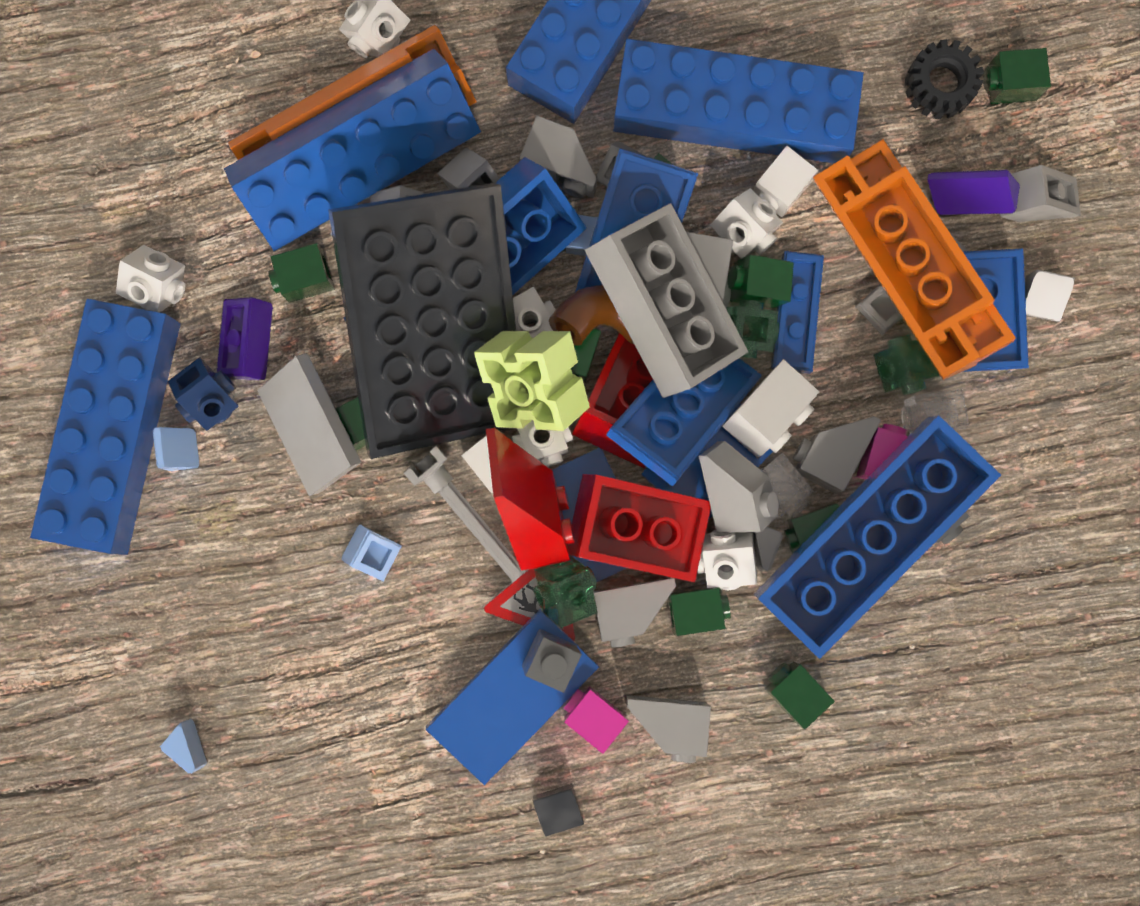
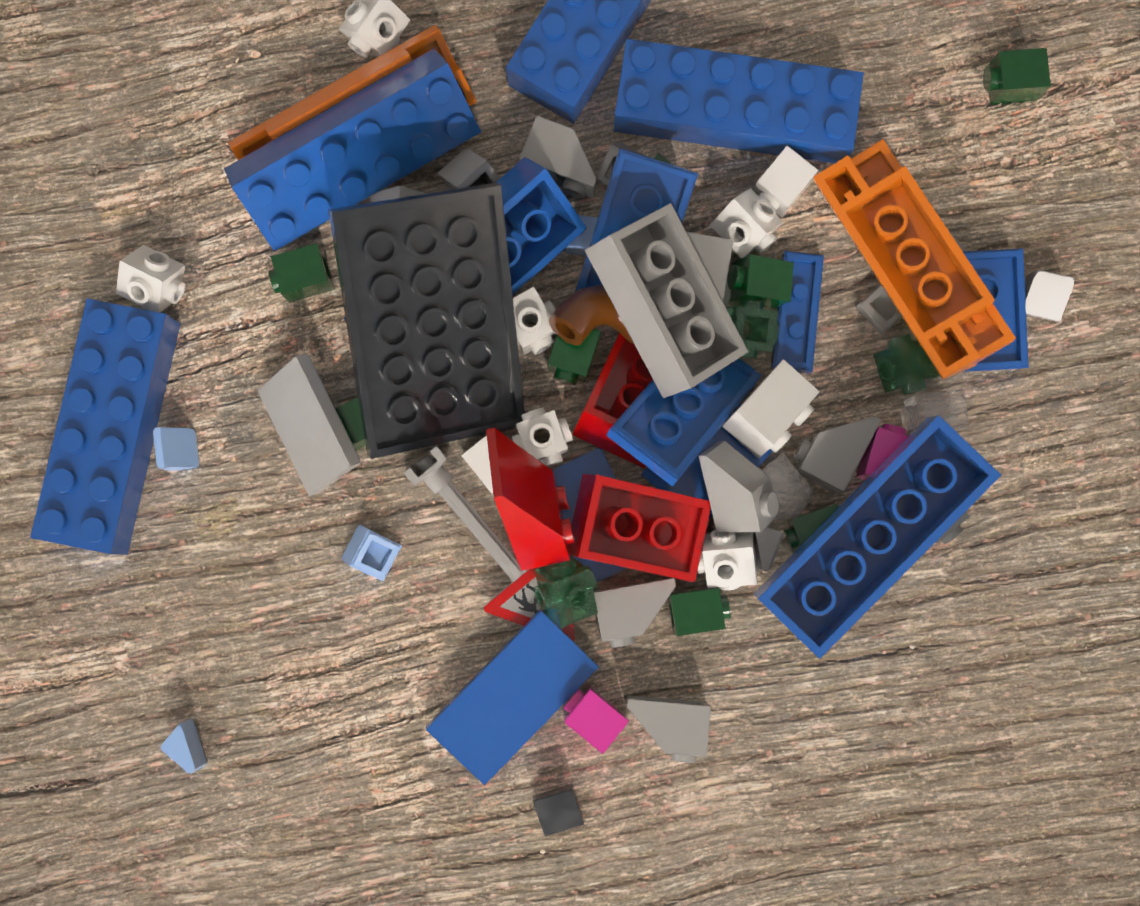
dark blue brick [168,357,239,431] -> none
dark purple slope [216,297,273,380] -> none
yellowish green brick [474,331,590,431] -> none
dark grey brick [522,629,582,693] -> none
dark green brick [765,661,835,730] -> none
black tyre [905,39,984,119] -> none
dark purple slope [927,170,1020,215] -> none
light grey slope [1000,165,1081,222] -> none

